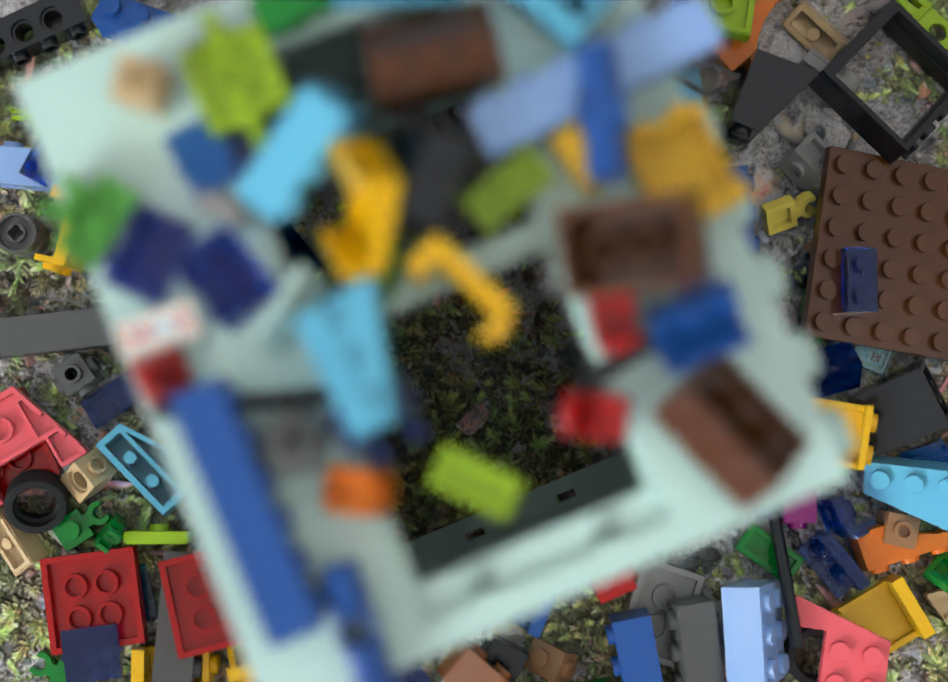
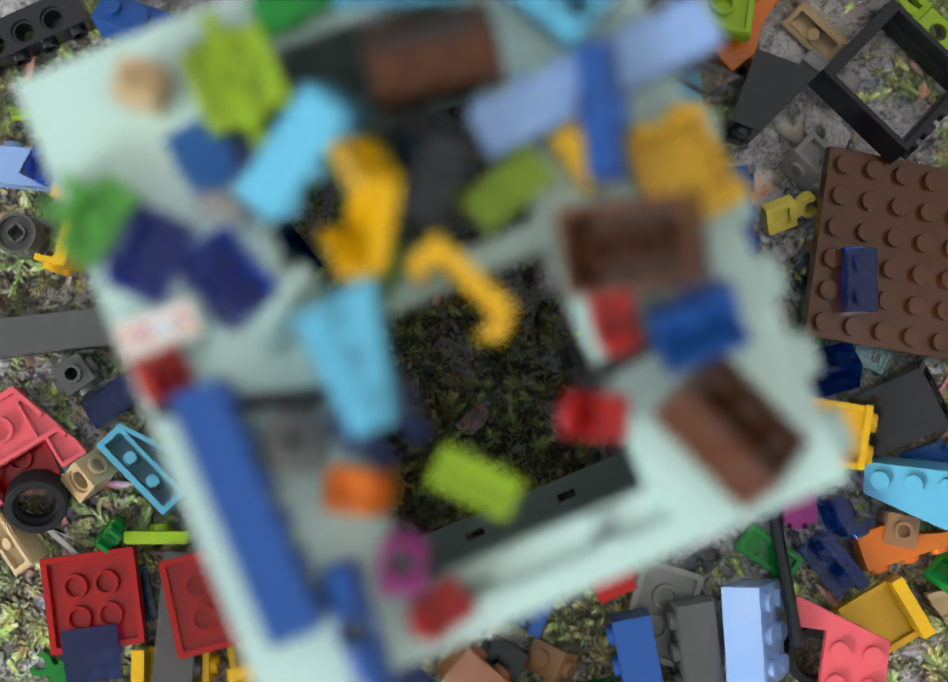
green plate [52,500,113,552] -> none
none -> magenta brick [379,528,427,595]
none -> red bracket [407,572,478,646]

